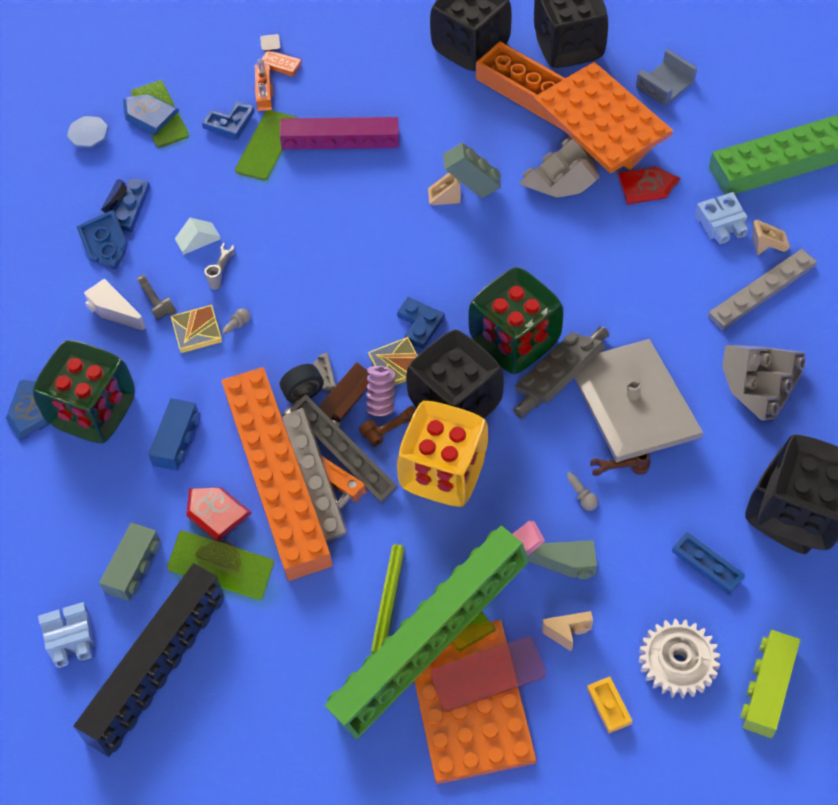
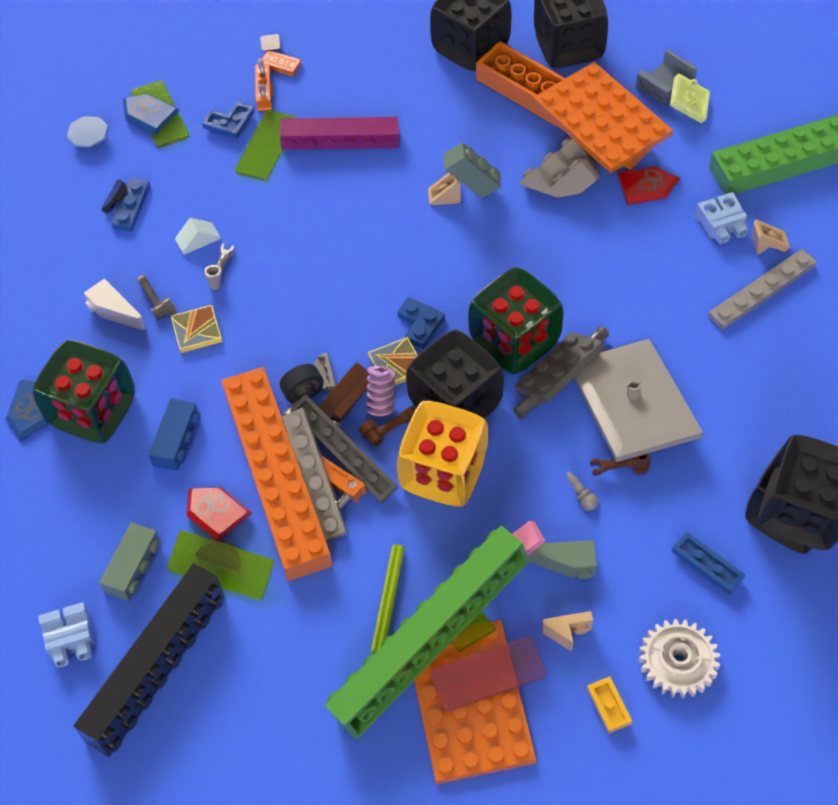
blue tile [76,210,128,268] -> none
light grey bar [222,308,251,334] -> none
light grey brick [722,345,806,420] -> none
lime brick [740,629,801,738] -> none
none -> yellowish green plate [670,73,710,124]

